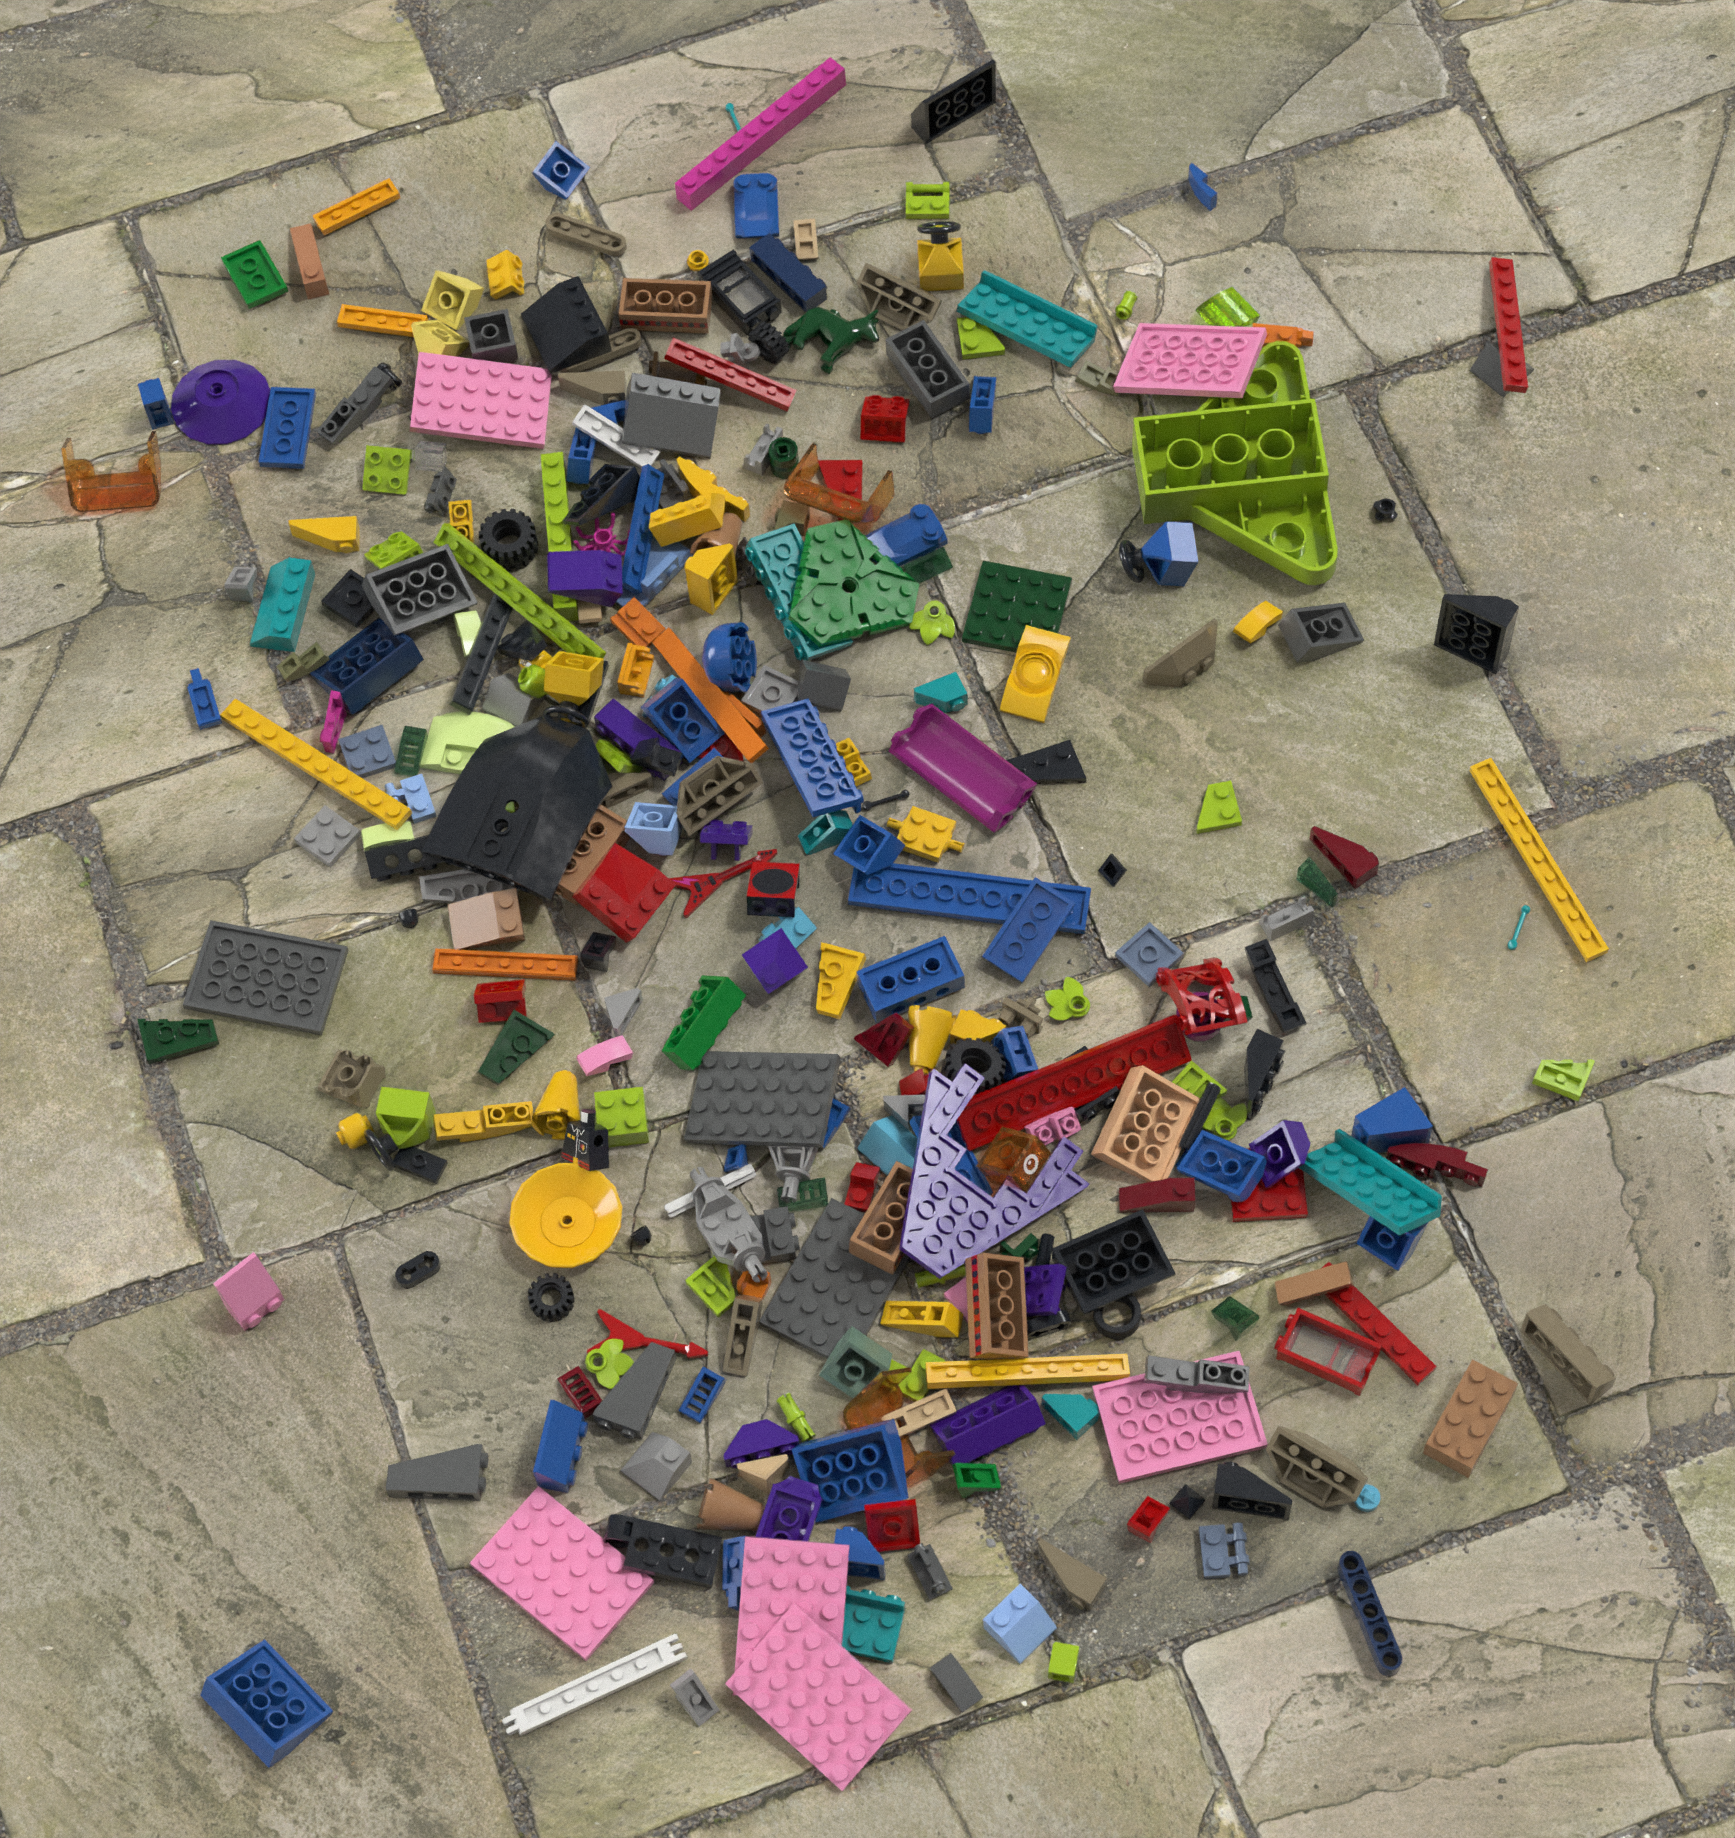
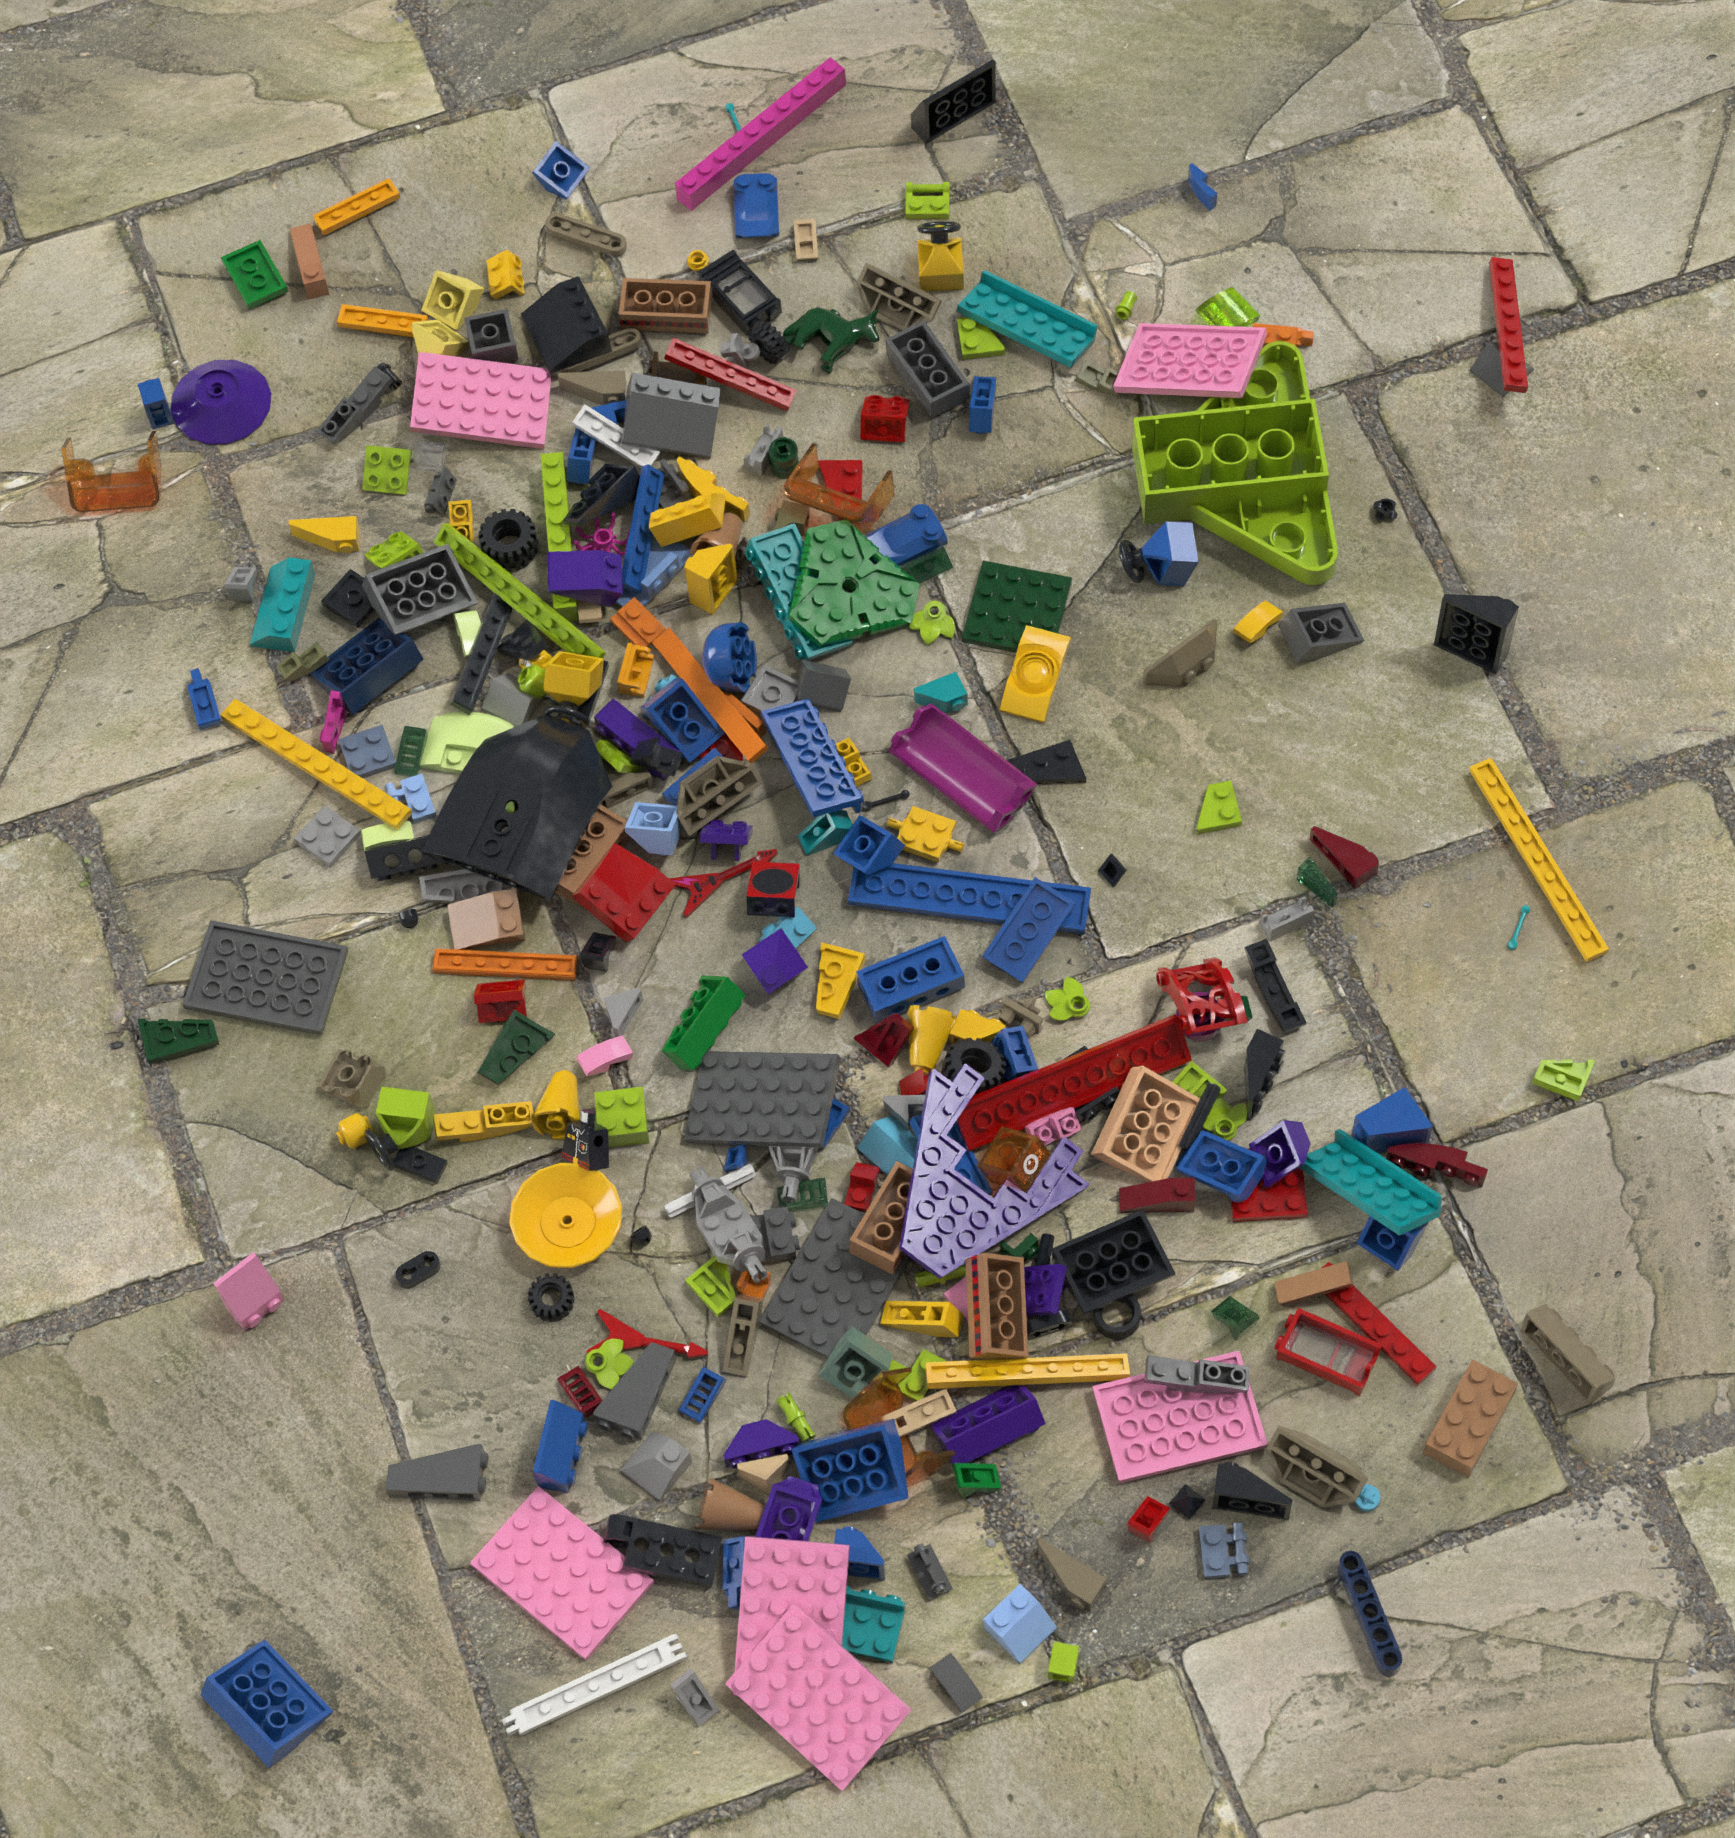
blue plate [259,387,316,469] -> none
dark blue brick [749,233,827,313] -> none
red bracket [864,1499,921,1552] -> none
teal slope [1041,1394,1099,1440] -> none
sand blue plate [1115,922,1184,987] -> none

